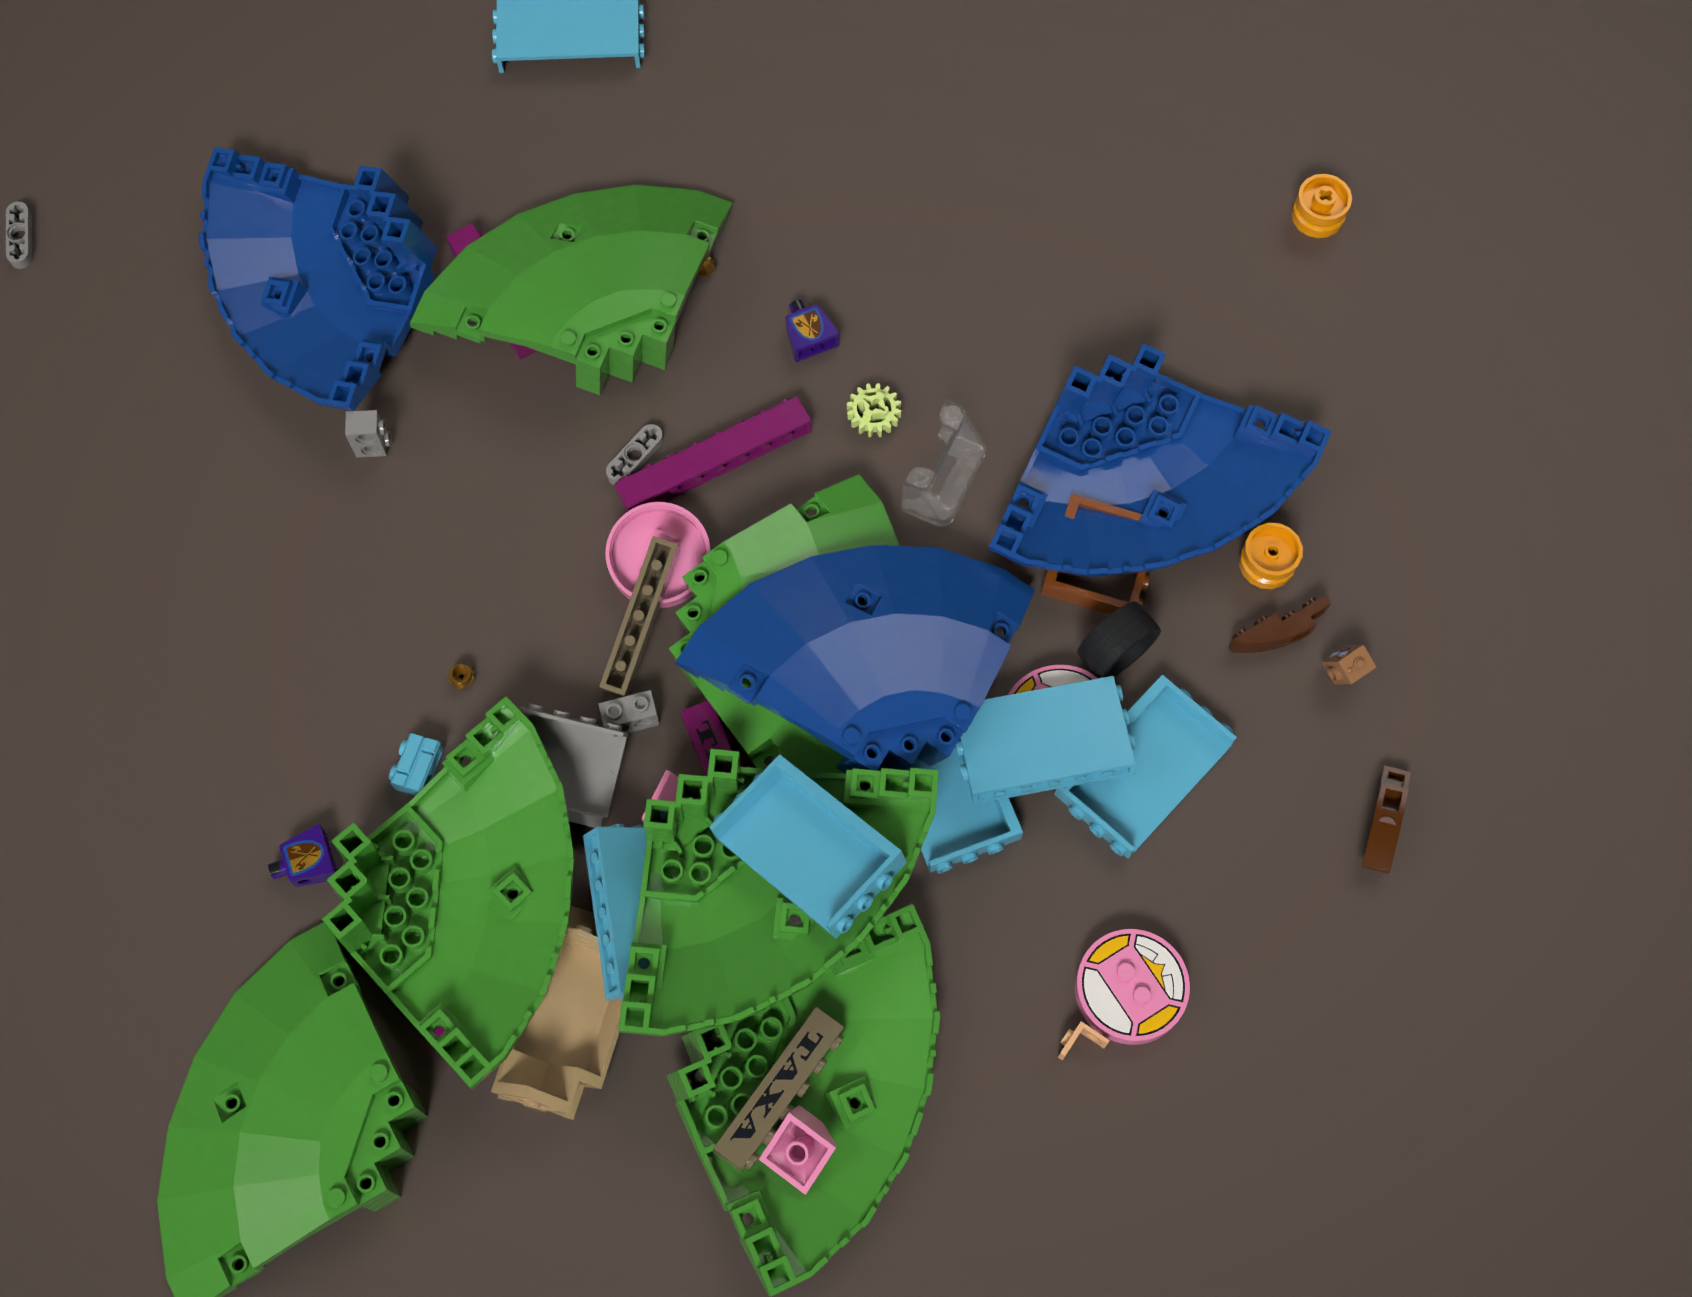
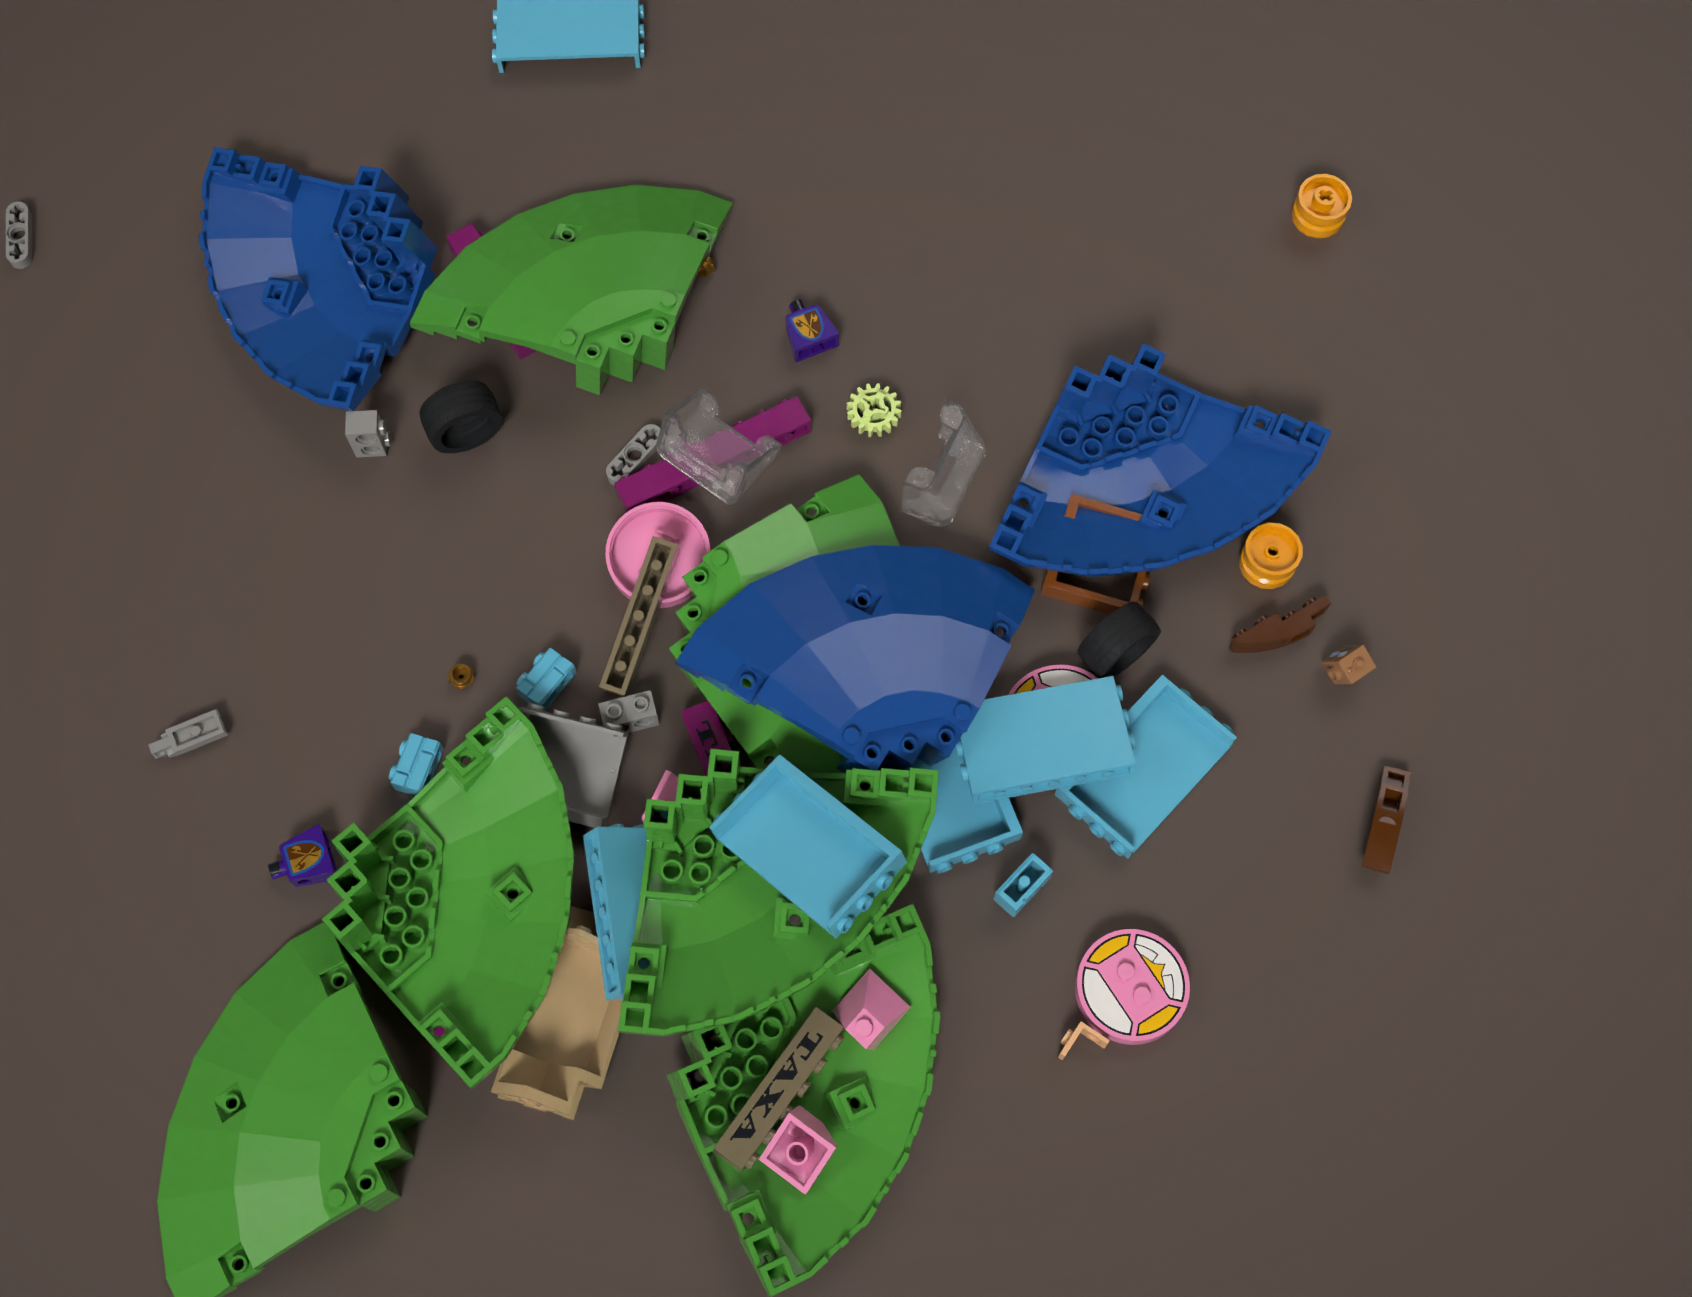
none -> light grey hinge [148,709,228,759]
none -> black tyre [419,380,503,454]
none -> medium azure brick [516,648,577,712]
none -> clear windscreen [656,388,782,505]
none -> bright pink slope [833,969,911,1050]
none -> medium azure brick [993,853,1053,917]

